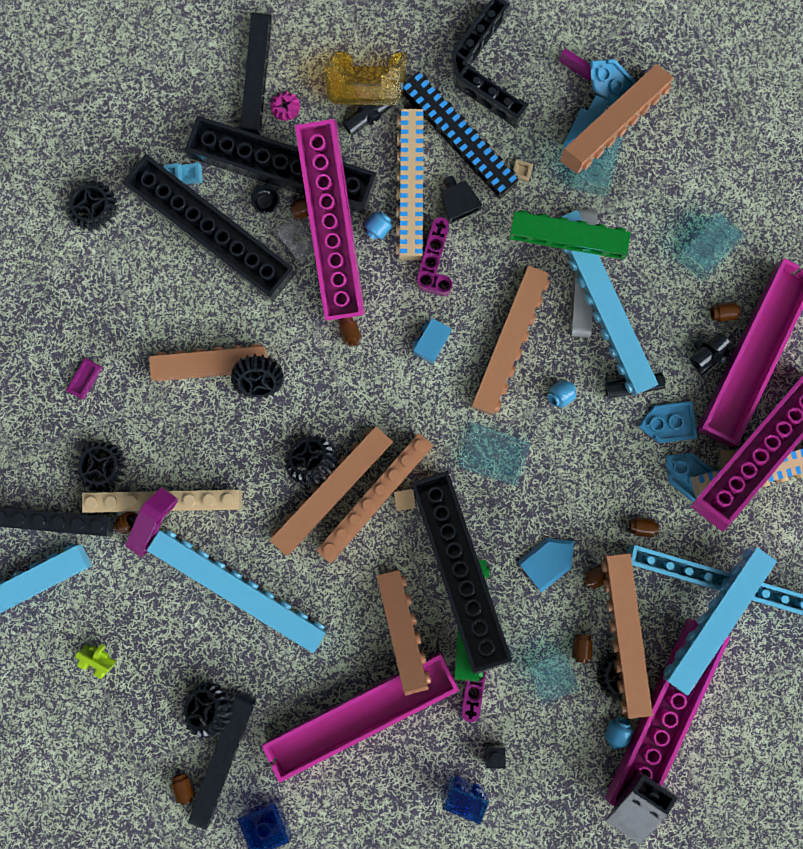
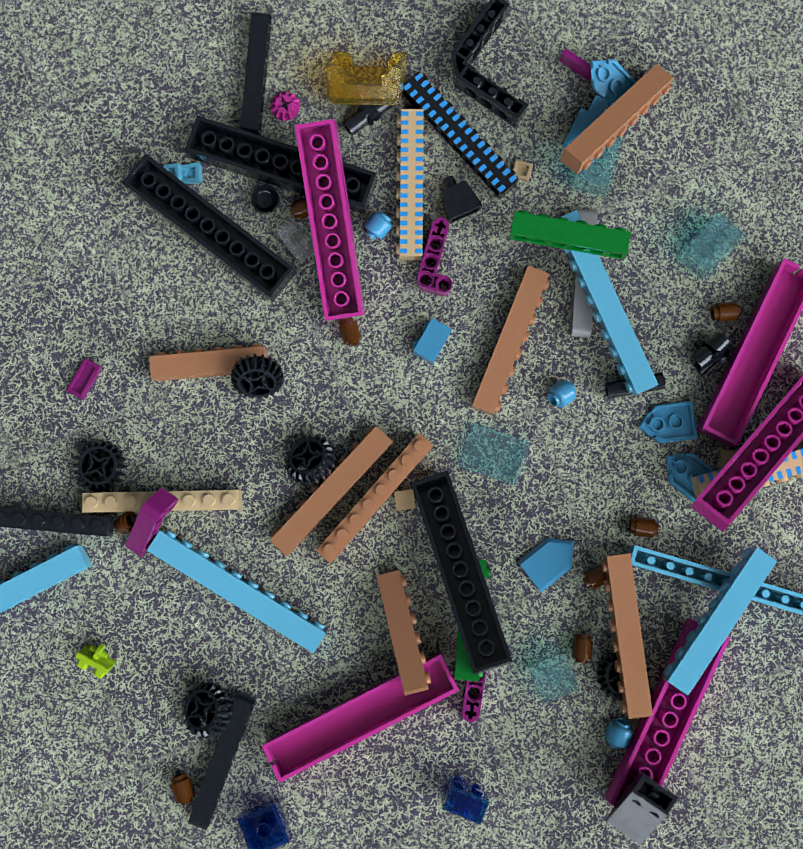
black gear [65,180,118,232] -> none
black brick [484,743,506,769] -> none

